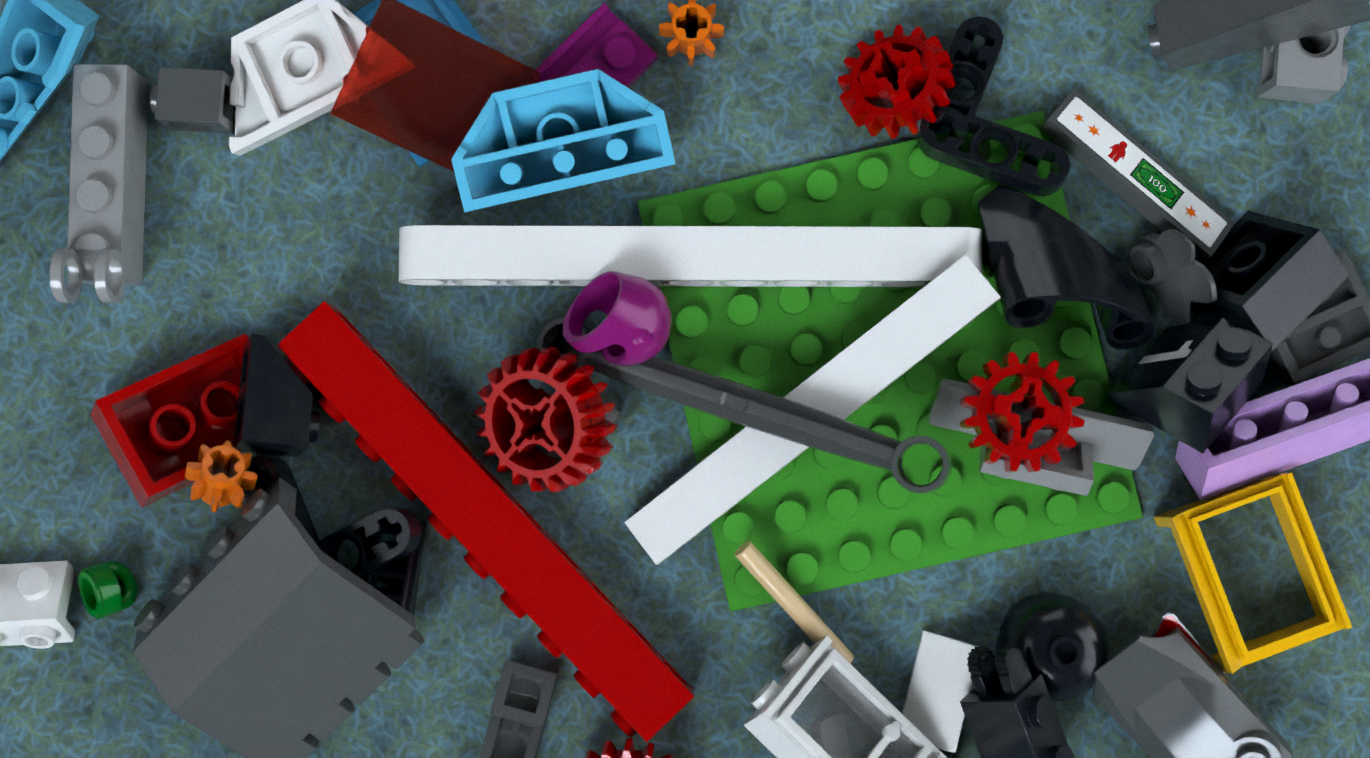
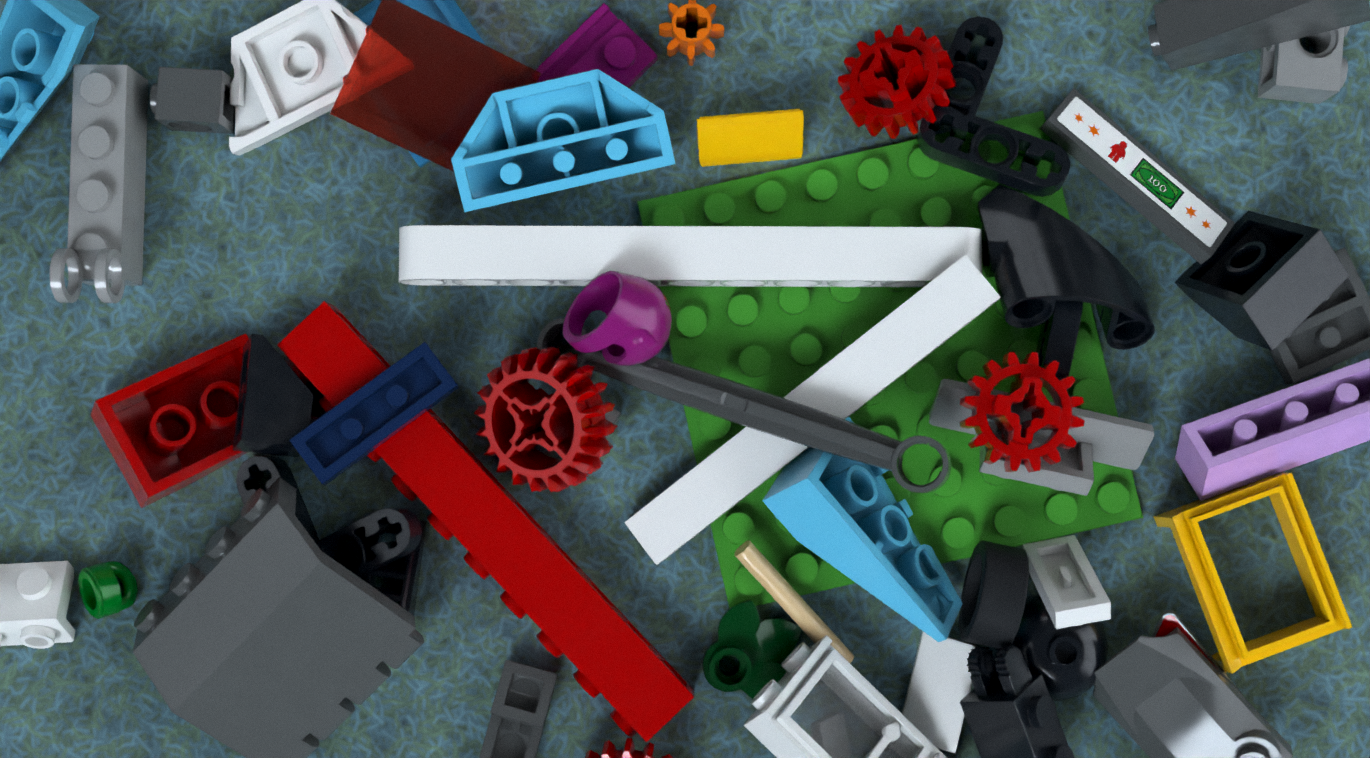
orange gear [185,440,258,513] -> none
black slope [1107,318,1273,453] -> none
dark grey plate [1129,229,1218,325] -> none
none -> dark blue hinge [289,342,459,486]
none -> yellow slope [696,109,804,167]
none -> dark green plate [702,600,801,699]
none -> medium azure wedge [762,417,963,642]
none -> black tyre [959,540,1029,649]
none -> white plate [1023,535,1111,629]
none -> black beam [1036,301,1084,387]

